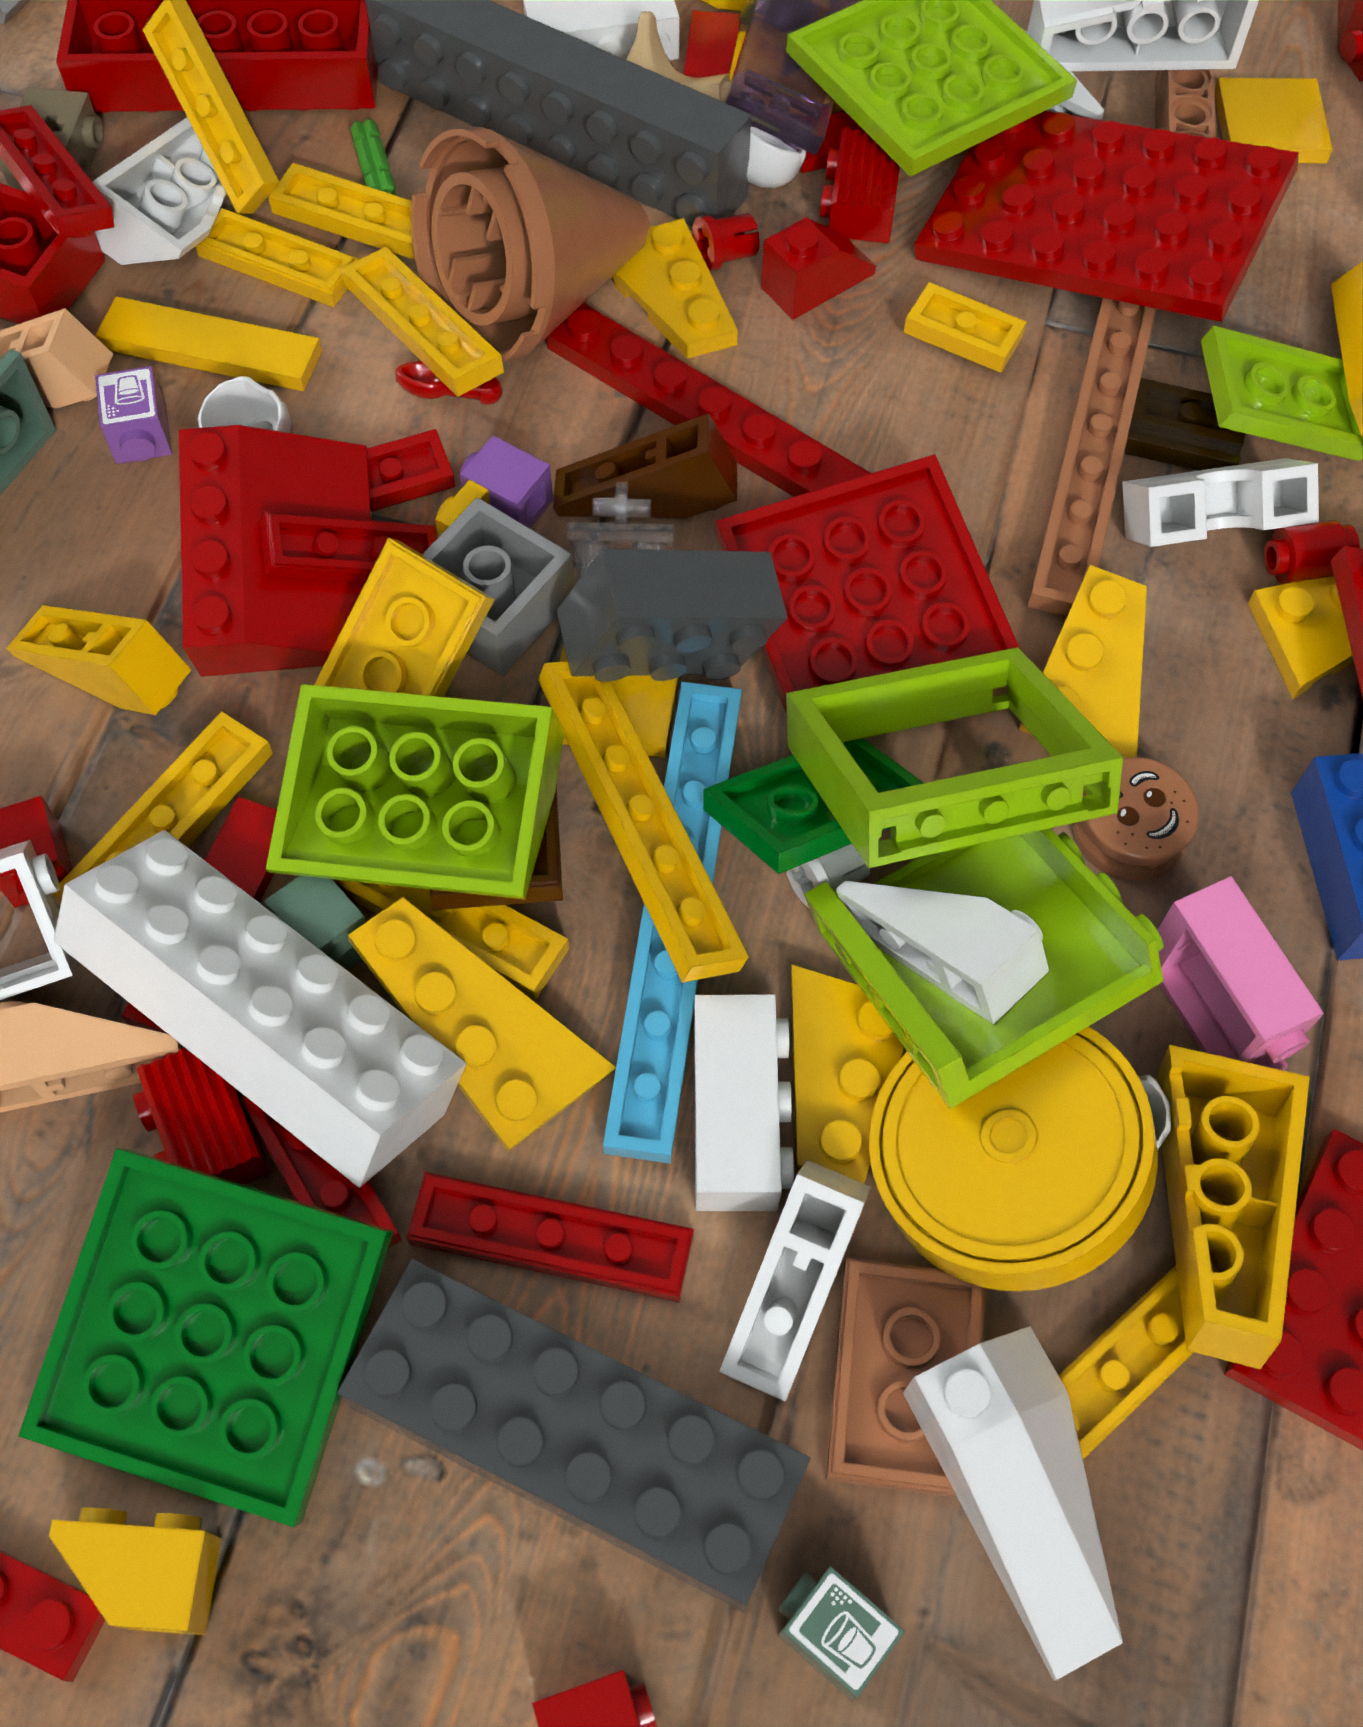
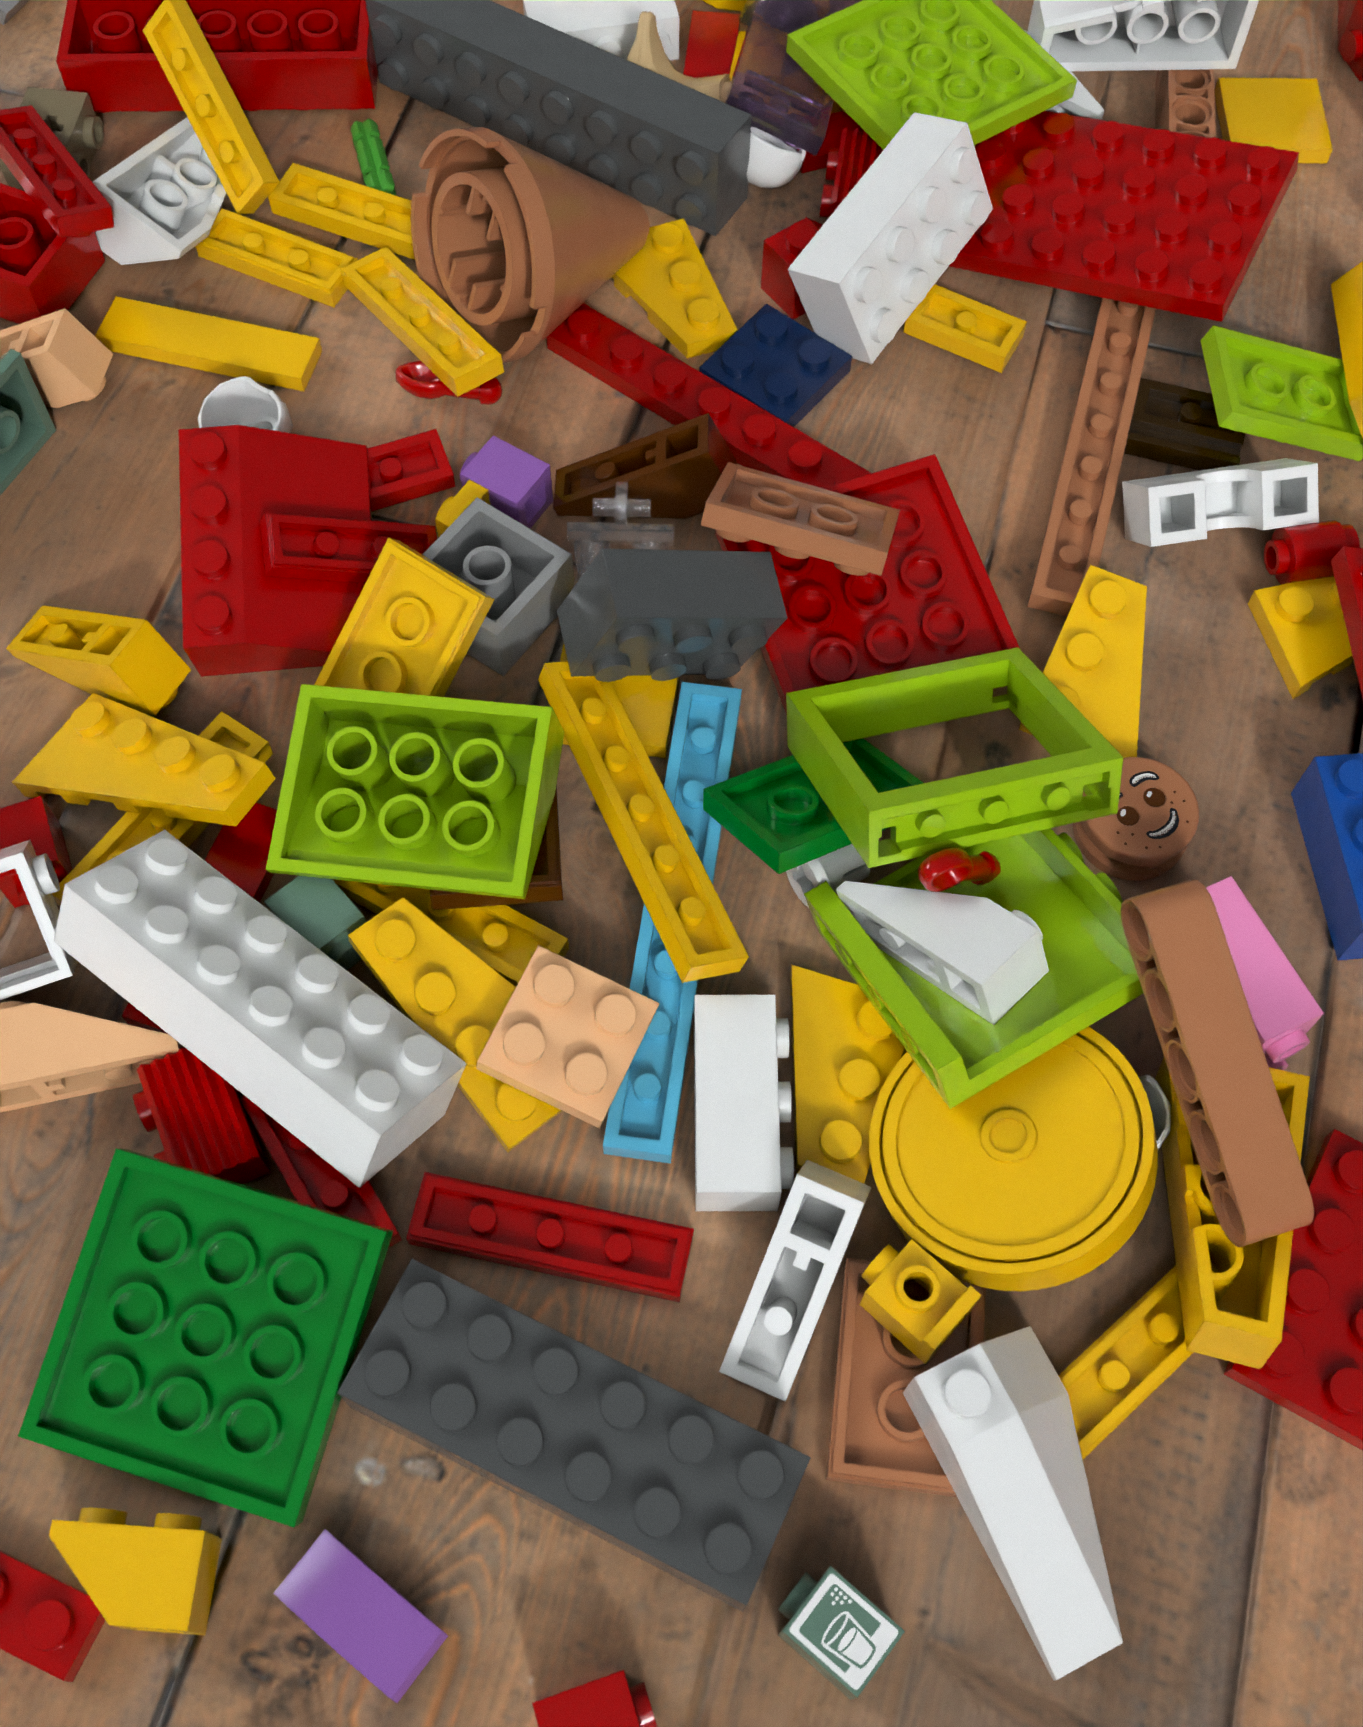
medium lavender brick [95,366,172,464] -> none
red bush [692,213,760,271] -> none
none -> yellow wing [12,693,276,826]
none -> medium lavender slope [273,1529,448,1703]
none -> light nougat plate [476,945,660,1129]
none -> dark blue plate [699,303,852,427]
none -> nougat plate [701,462,900,576]
none -> white brick [787,112,993,364]
none -> yellow brick [859,1239,982,1364]
none -> red piece [918,847,1001,892]
none -> nougat beam [1121,879,1314,1248]

